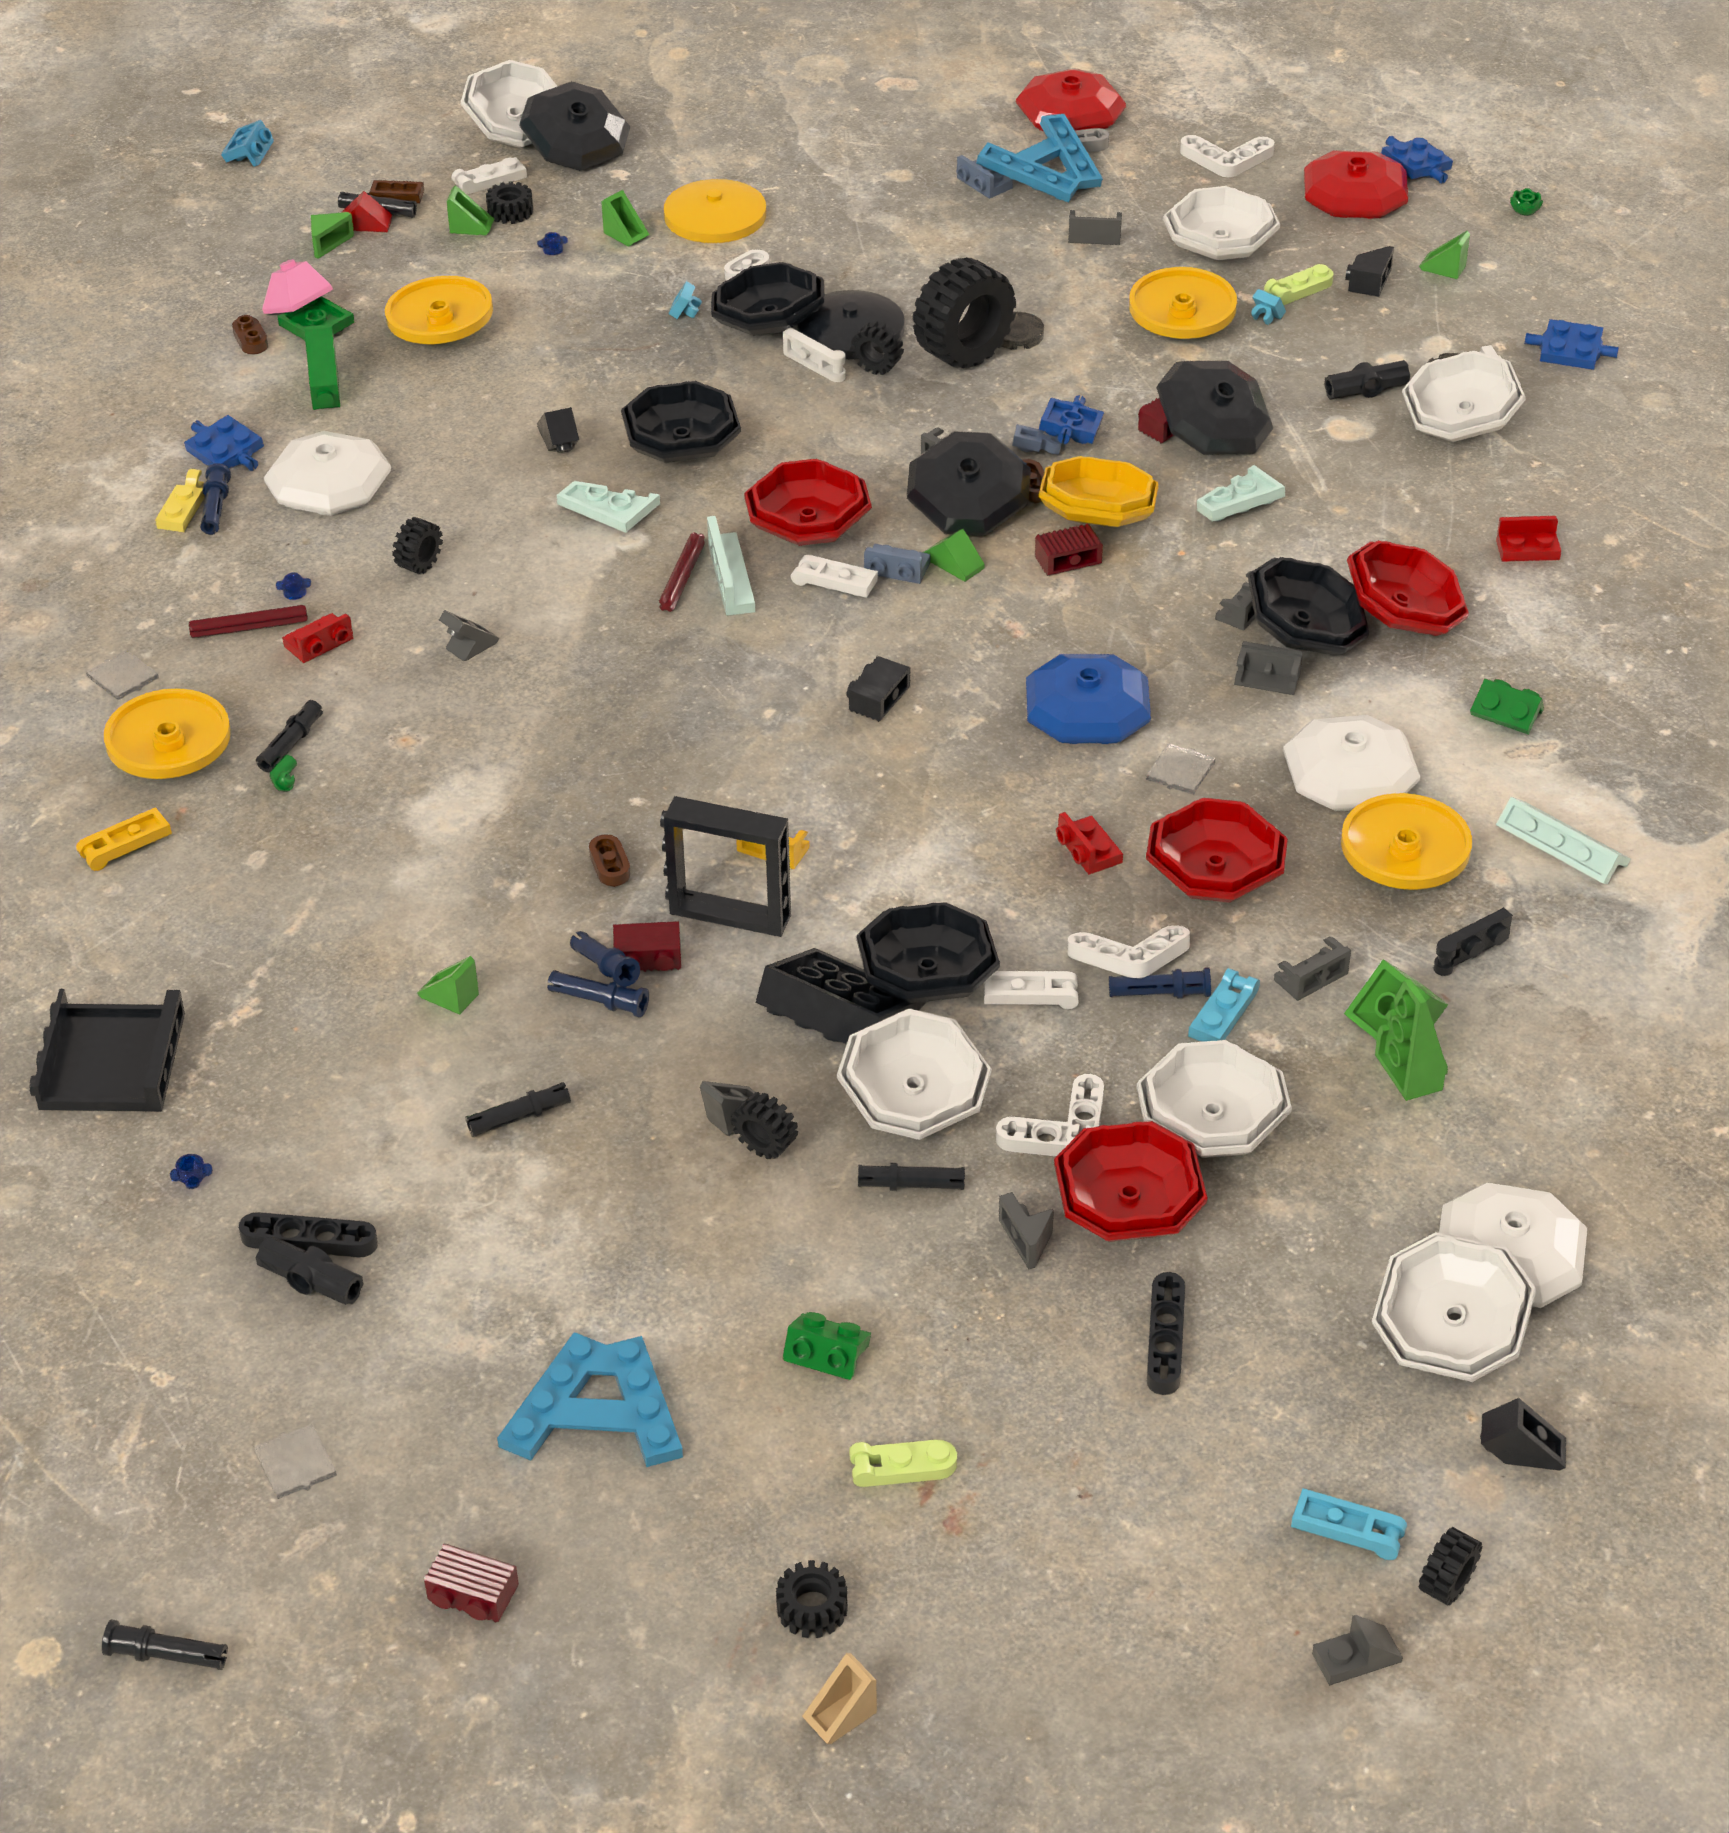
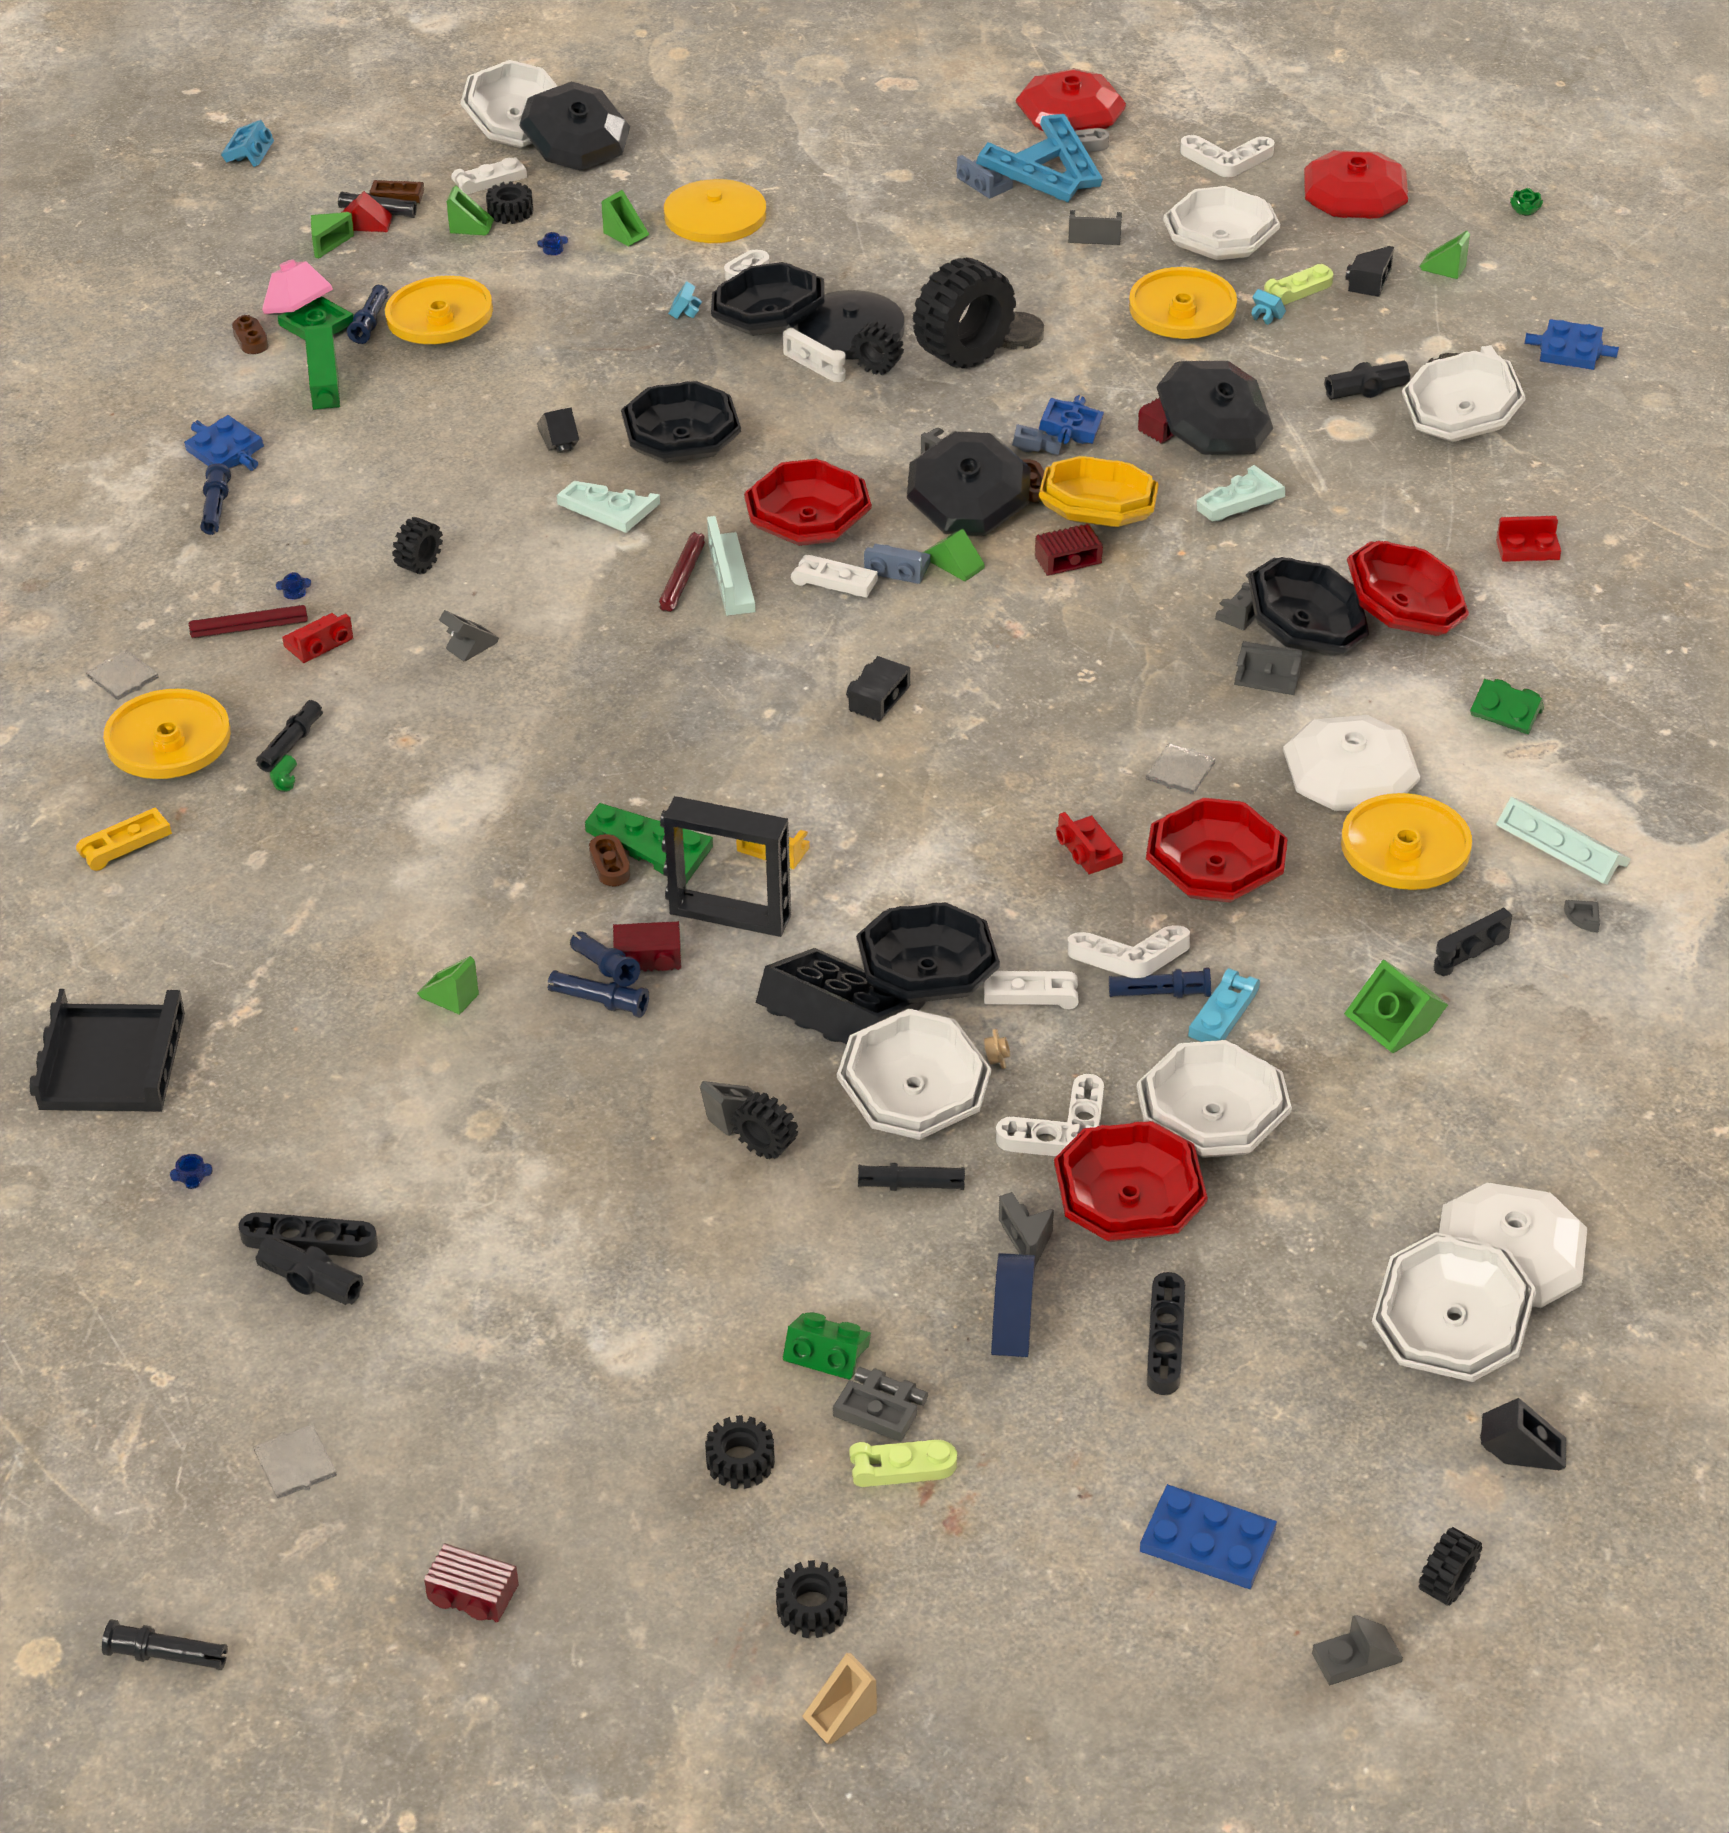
light yellow plate [155,469,205,532] -> none
white rock [264,431,391,516] -> none
black pin [465,1082,571,1137] -> none
dark azure plate [497,1332,683,1467] -> none
blue rock [1026,654,1151,744] -> none
dark grey hinge [1274,936,1351,1001] -> none
medium azure plate [1291,1488,1407,1560] -> none
bright green wedge [1375,979,1448,1101] -> none
blue plate [1381,136,1453,184] -> none
none -> dark blue pin [347,284,389,344]
none -> green wing [585,803,713,884]
none -> black tyre [705,1415,775,1489]
none -> dark grey plate [833,1367,928,1442]
none -> tan plate [984,1029,1010,1069]
none -> dark blue arch [991,1253,1035,1357]
none -> blue plate [1140,1484,1277,1590]
none -> dark grey tile [1564,900,1600,933]

